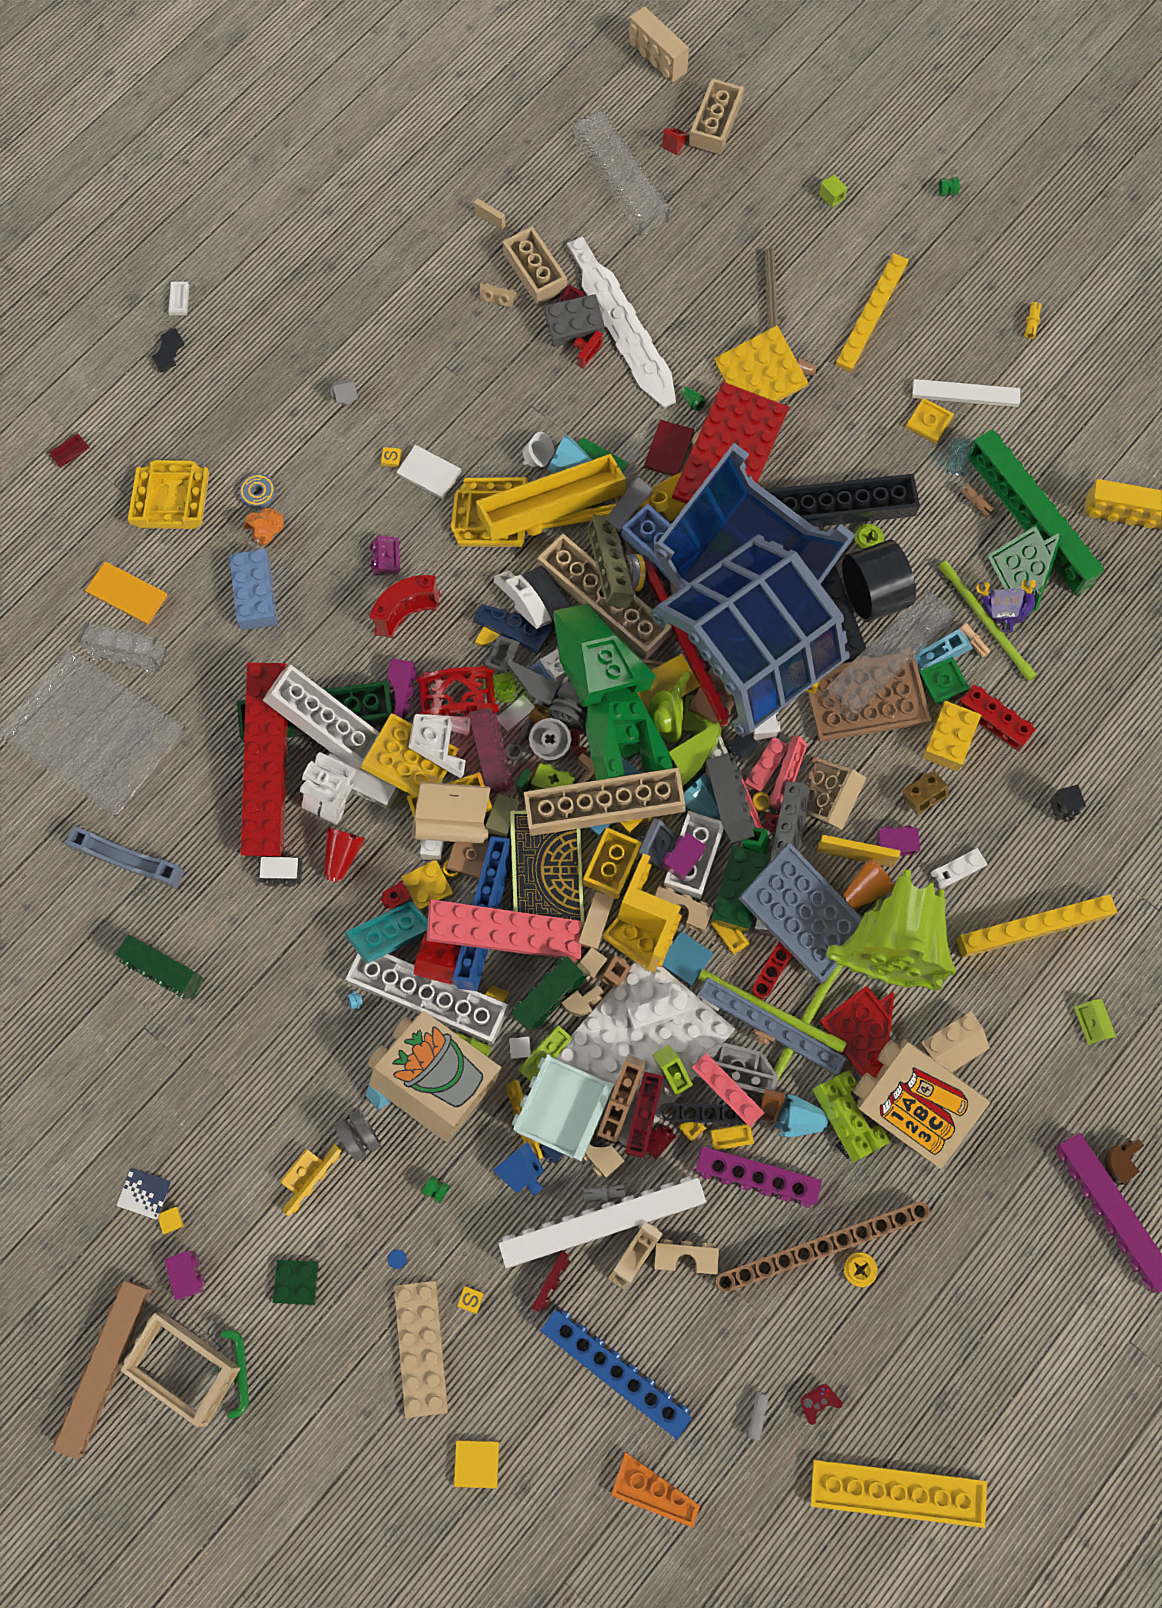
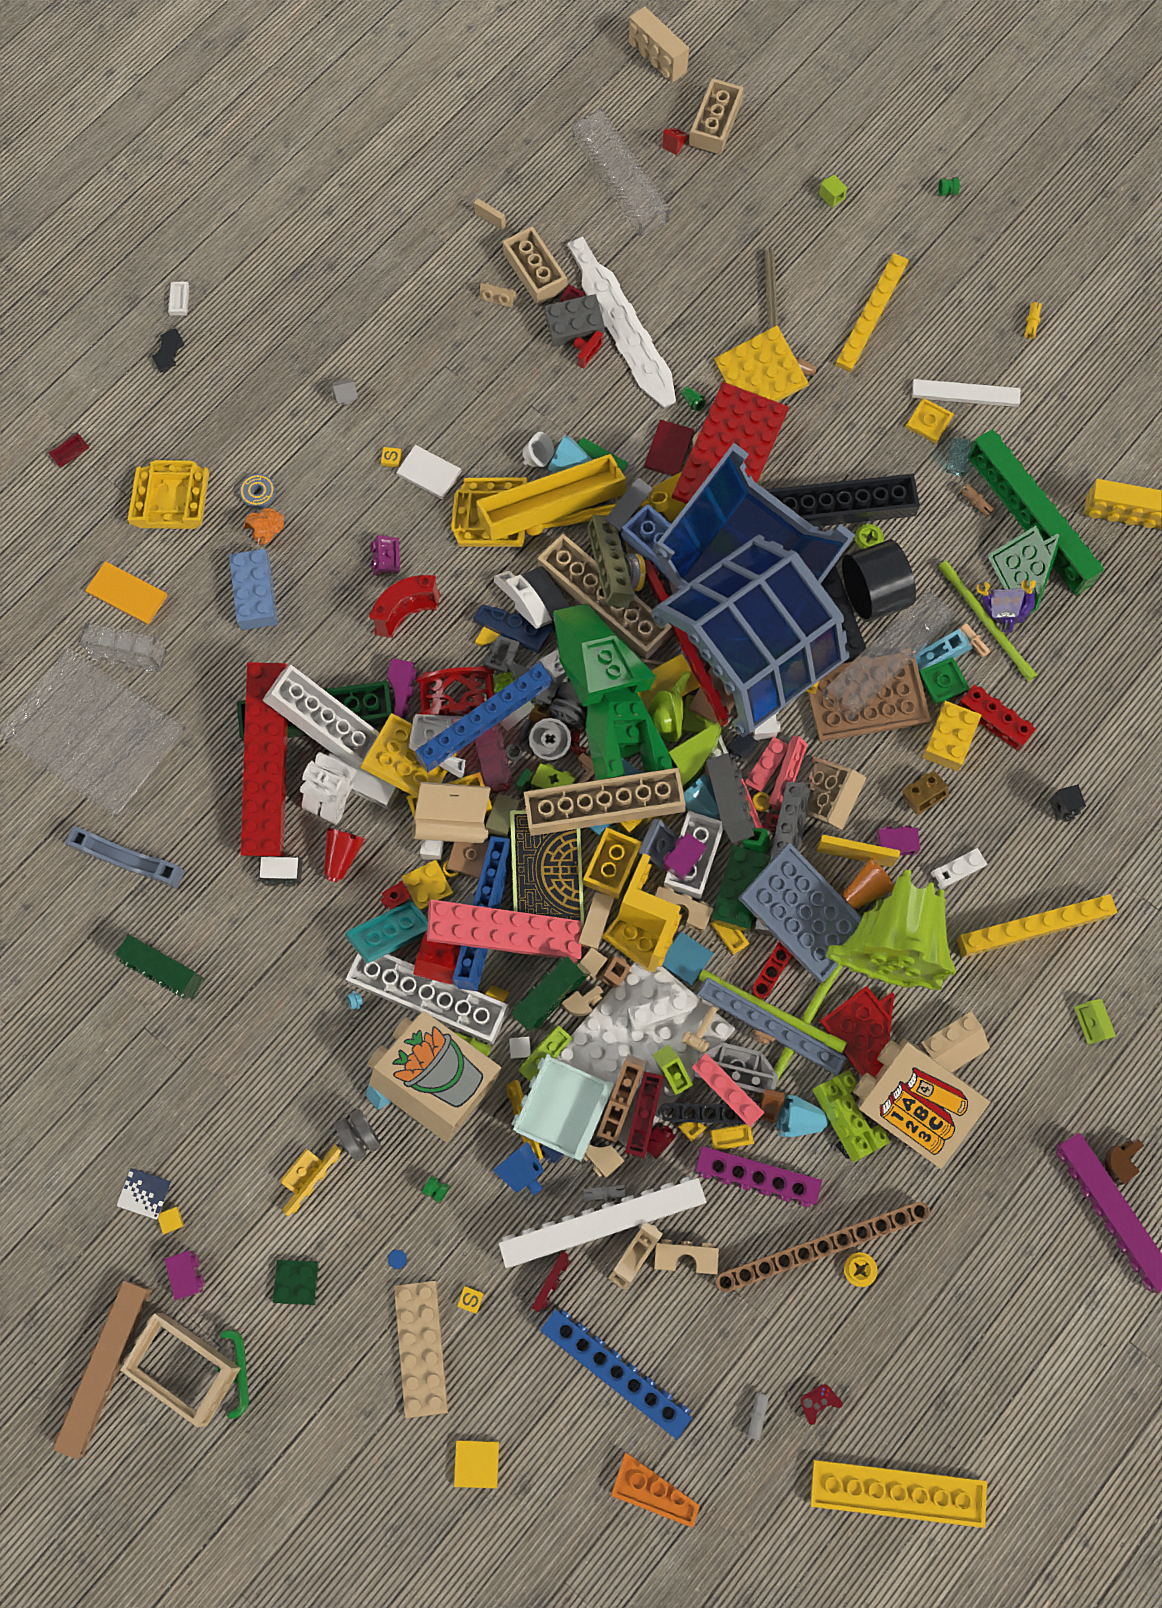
none -> blue brick [415,663,551,773]
none -> tan piece [681,1006,718,1054]

